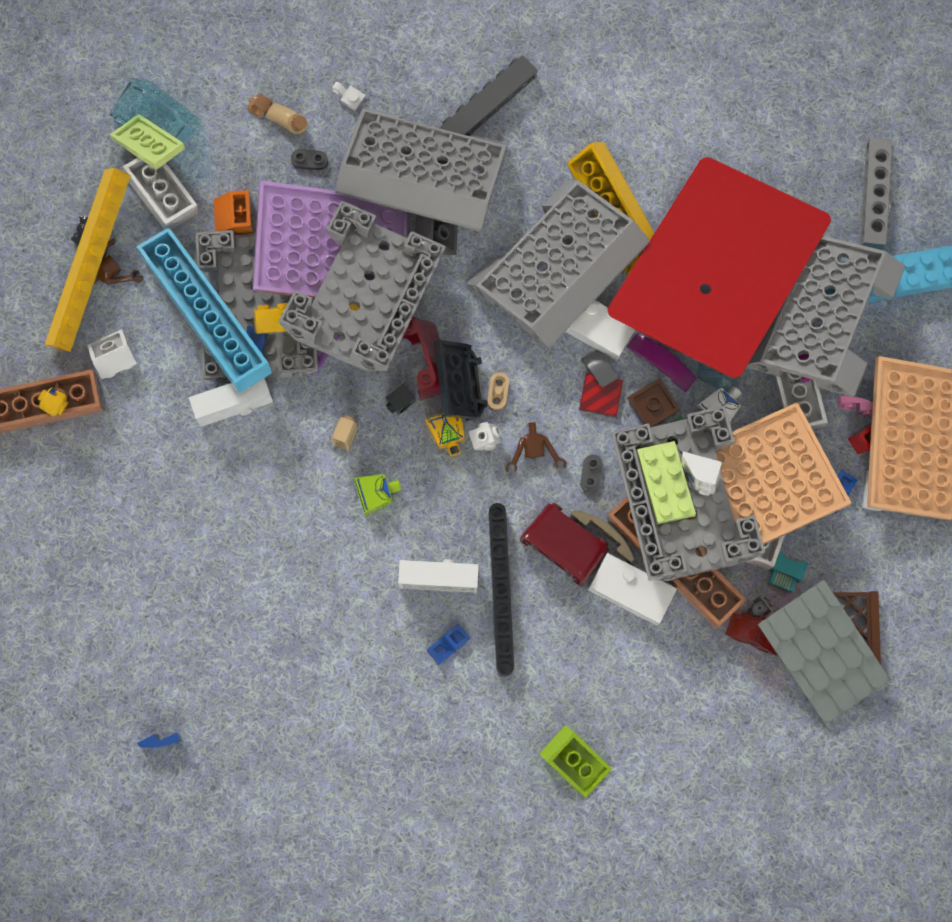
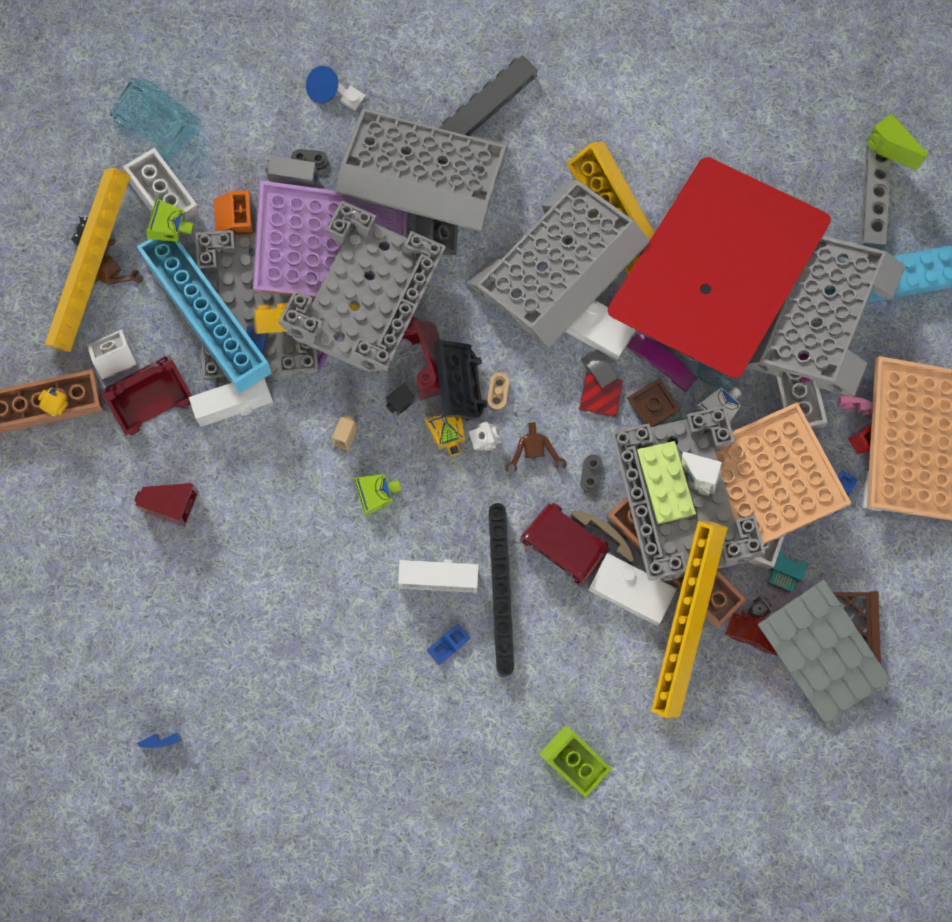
yellowish green plate [110,114,185,170] -> none
piece [247,94,307,134] -> none
none -> dark red windscreen [102,355,192,436]
none -> dark red slope [134,483,199,527]
none -> lime torso [146,199,194,242]
none -> light grey brick [265,156,318,188]
none -> blue piece [306,66,338,103]
none -> yellow brick [651,521,728,718]
none -> lime slope [866,113,929,170]

